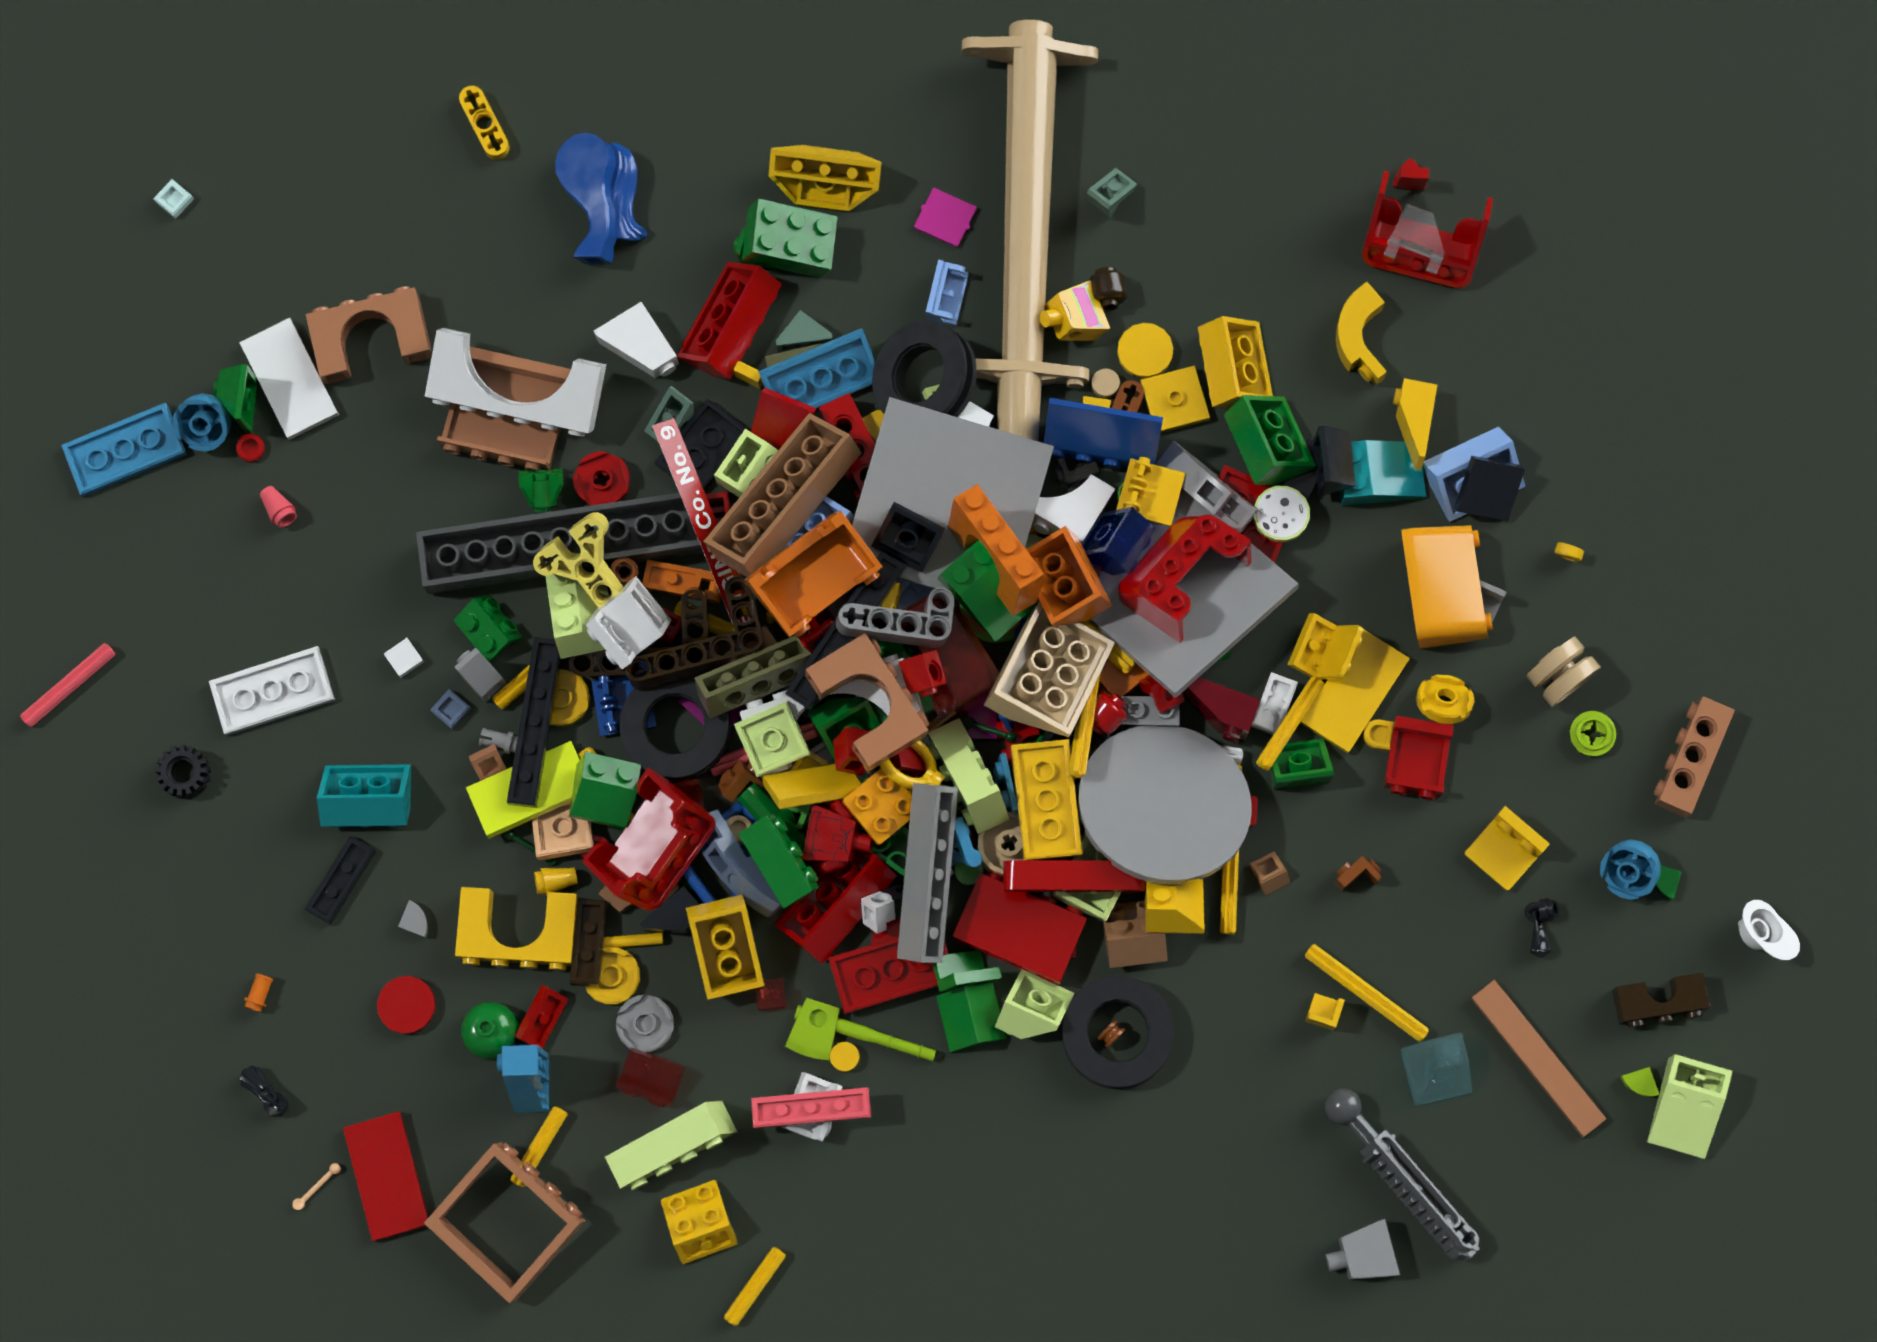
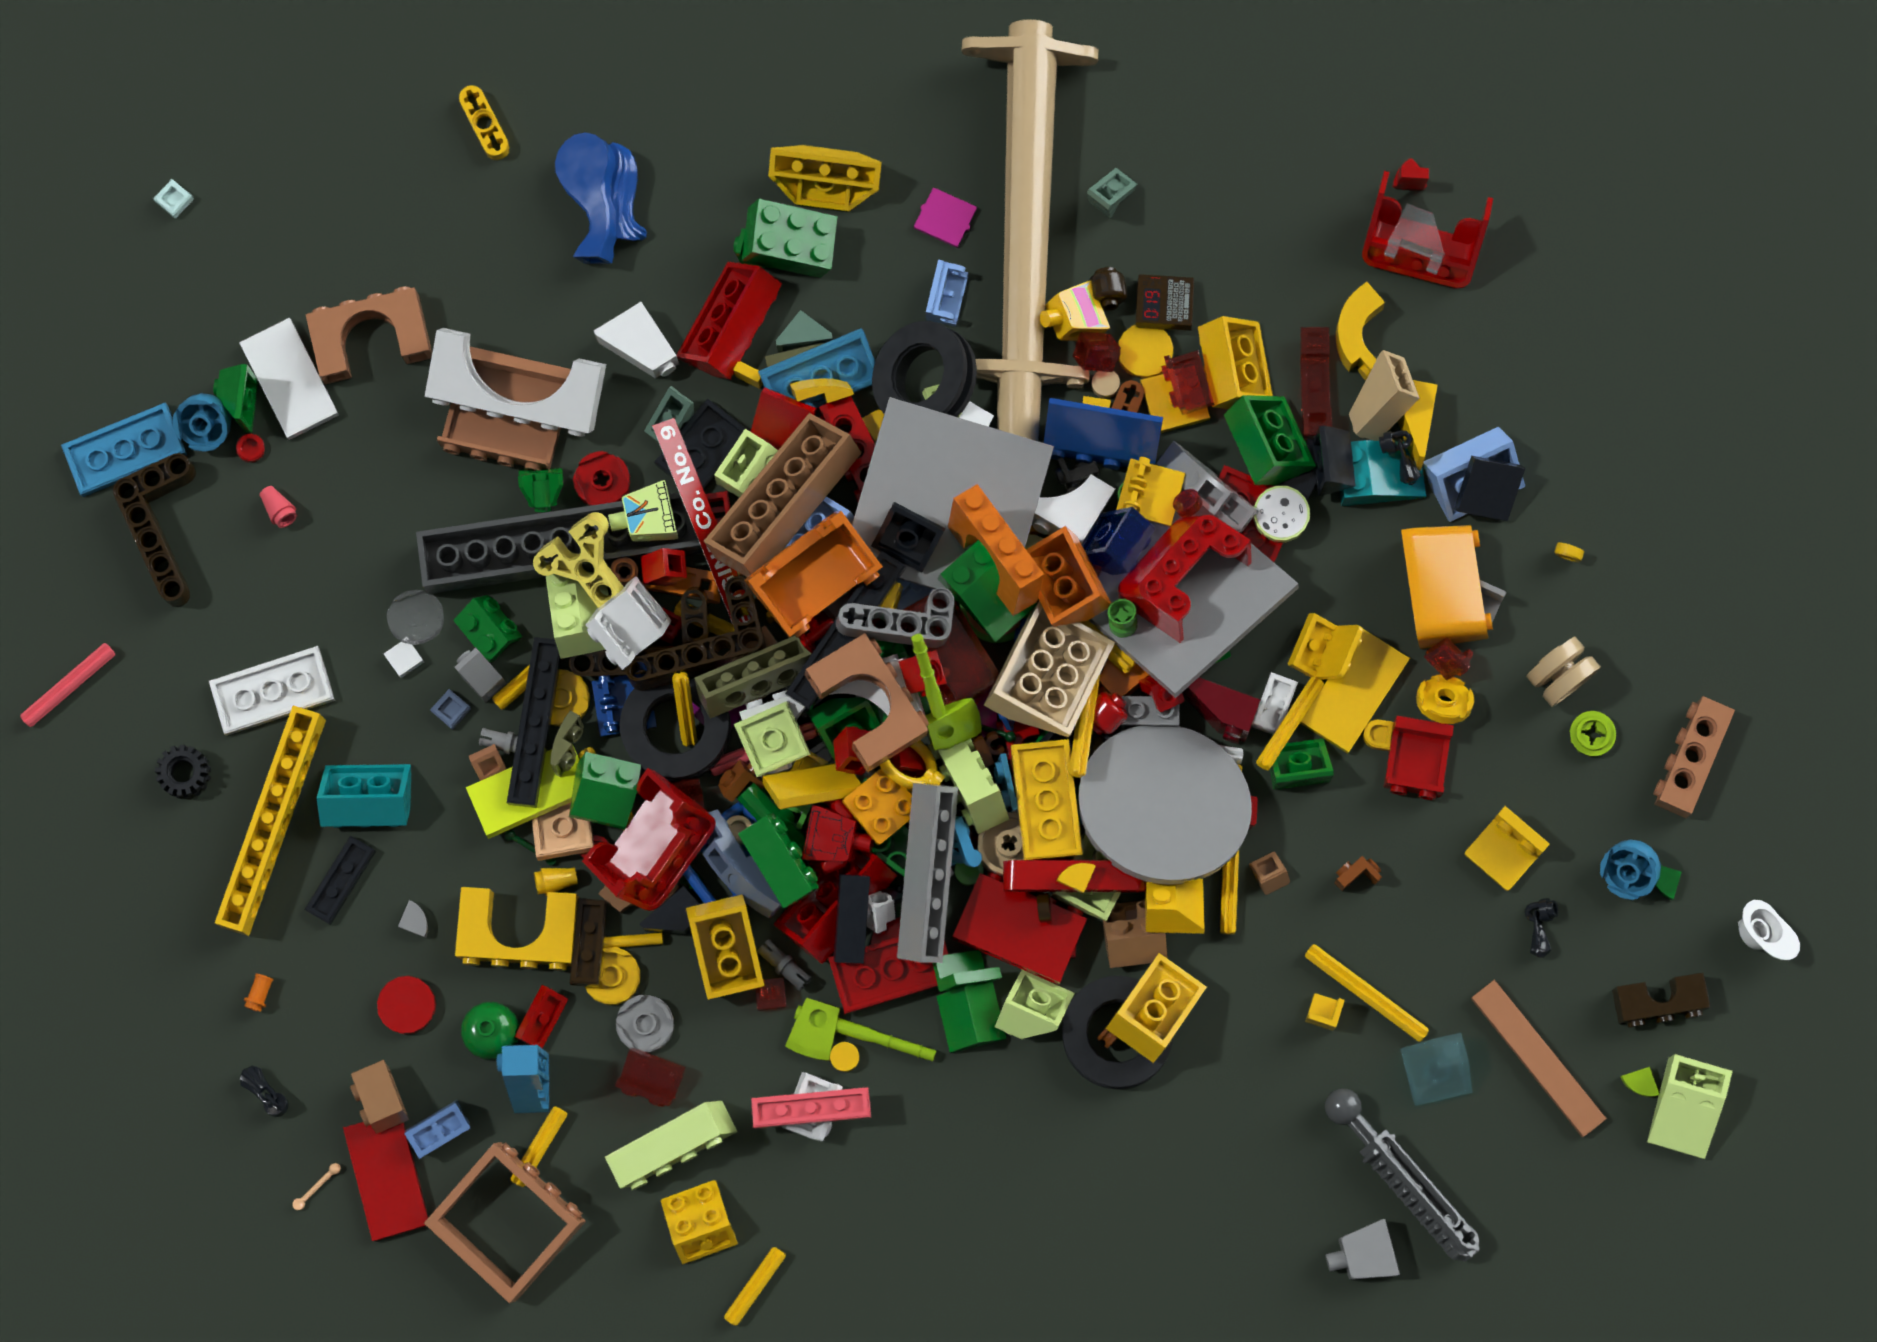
none -> dark brown beam [113,453,196,607]
none -> yellow brick [215,705,326,936]
none -> medium nougat brick [350,1060,409,1134]
none -> clear tile [387,590,444,645]
none -> medium blue hinge [404,1100,471,1159]
none -> olive slope [551,710,584,777]
none -> yellowish green torso [608,480,678,542]
none -> red brick [641,548,687,586]
none -> yellow axle [672,672,698,747]
none -> dark grey pin [757,939,812,991]
none -> yellow slope [790,378,854,403]
none -> black tile [833,874,870,964]
none -> lime piece [911,634,982,751]
none -> reddish brown tile [971,731,1005,768]
none -> dark brown tile [1037,893,1052,923]
none -> yellow tile [1056,863,1096,893]
none -> clear red brick [1073,332,1121,372]
none -> yellow slope [1106,953,1207,1063]
none -> bright green wheel [1108,599,1138,638]
none -> dark brown tile [1135,274,1194,331]
none -> clear red bracket [1161,350,1215,415]
none -> clear red tile [1173,489,1203,517]
none -> clear red slope [1300,327,1332,436]
none -> tan slope [1349,350,1419,441]
none -> black piece [1379,430,1421,485]
none -> clear red bracket [1424,637,1473,680]

